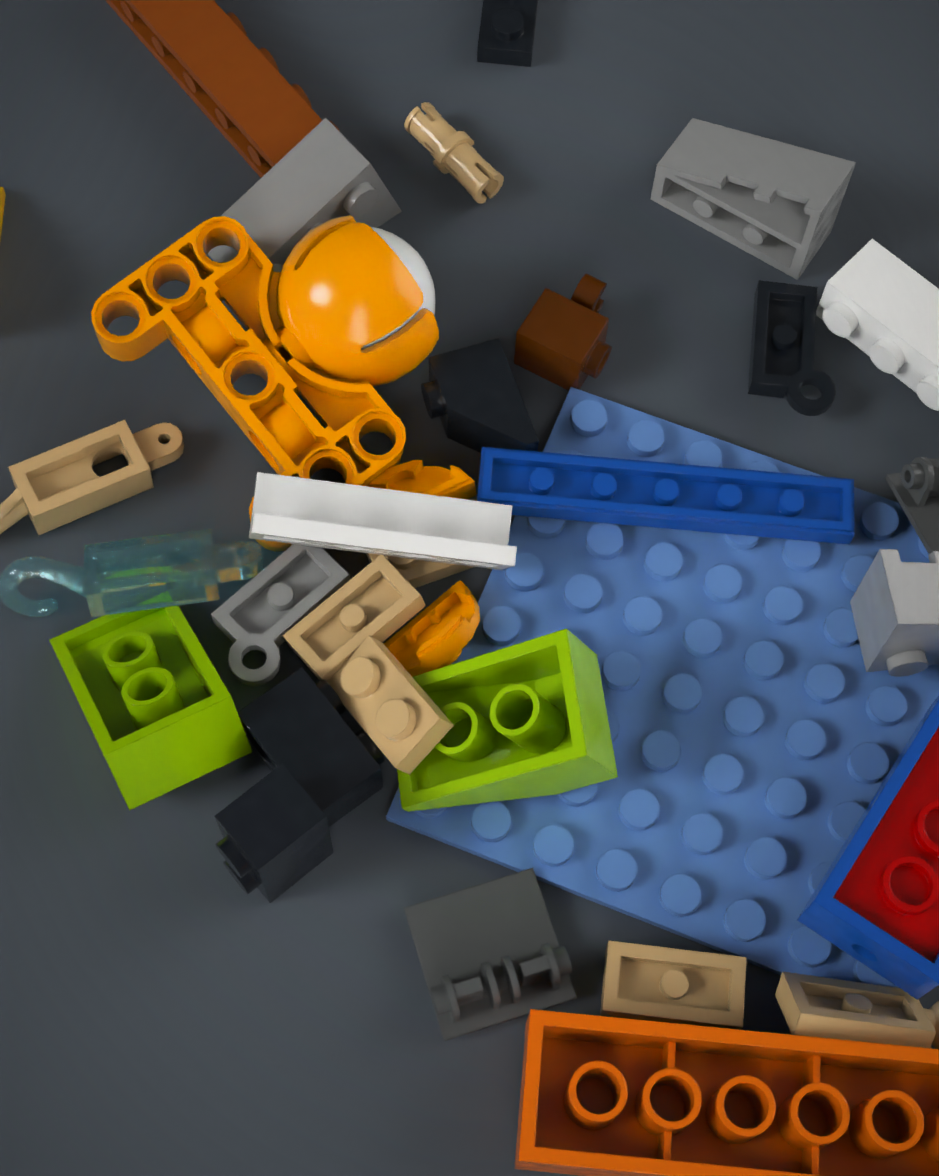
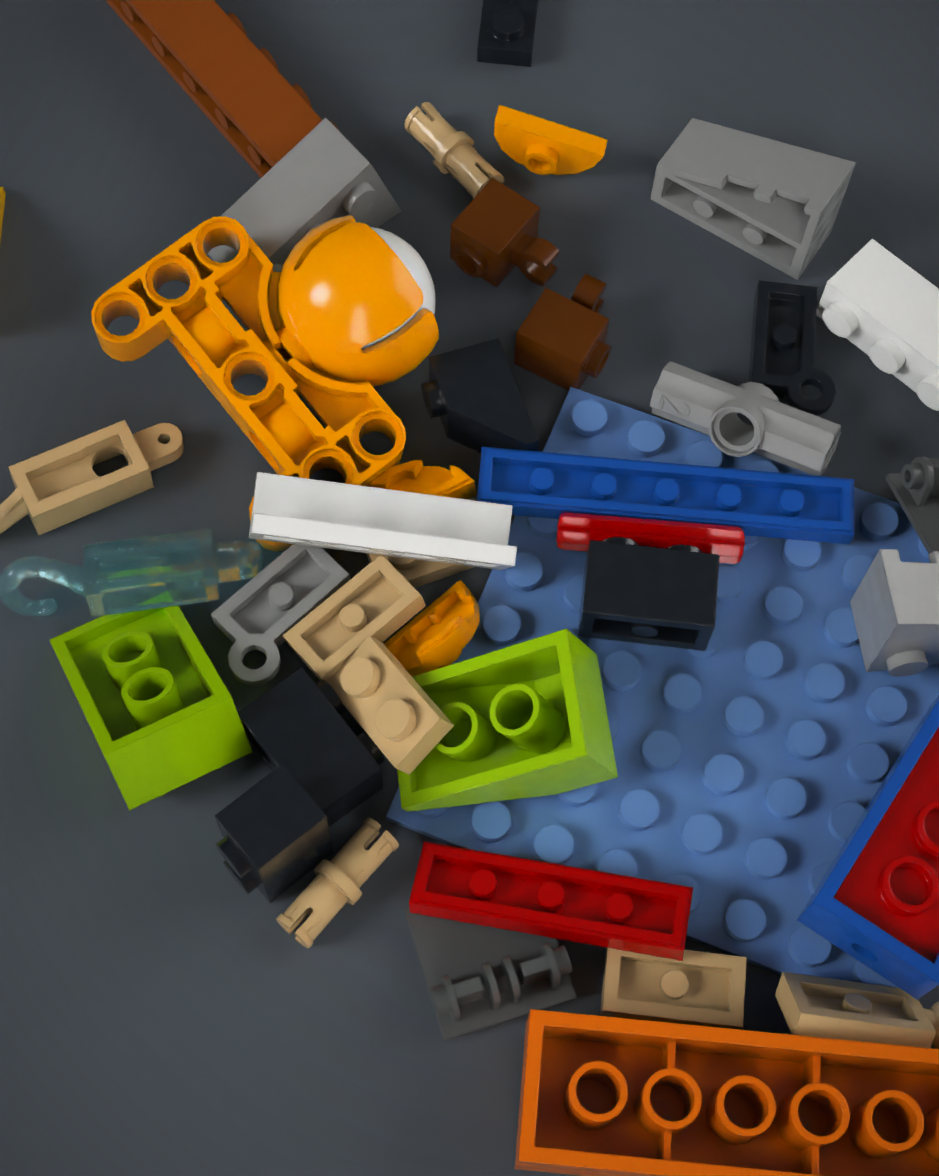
none -> tan pin [276,817,399,949]
none -> red tile [409,841,693,961]
none -> reddish brown brick [450,178,559,288]
none -> light orange plate [494,105,608,175]
none -> red axle [556,512,745,564]
none -> black brick [578,537,720,651]
none -> light grey piece [650,361,841,476]

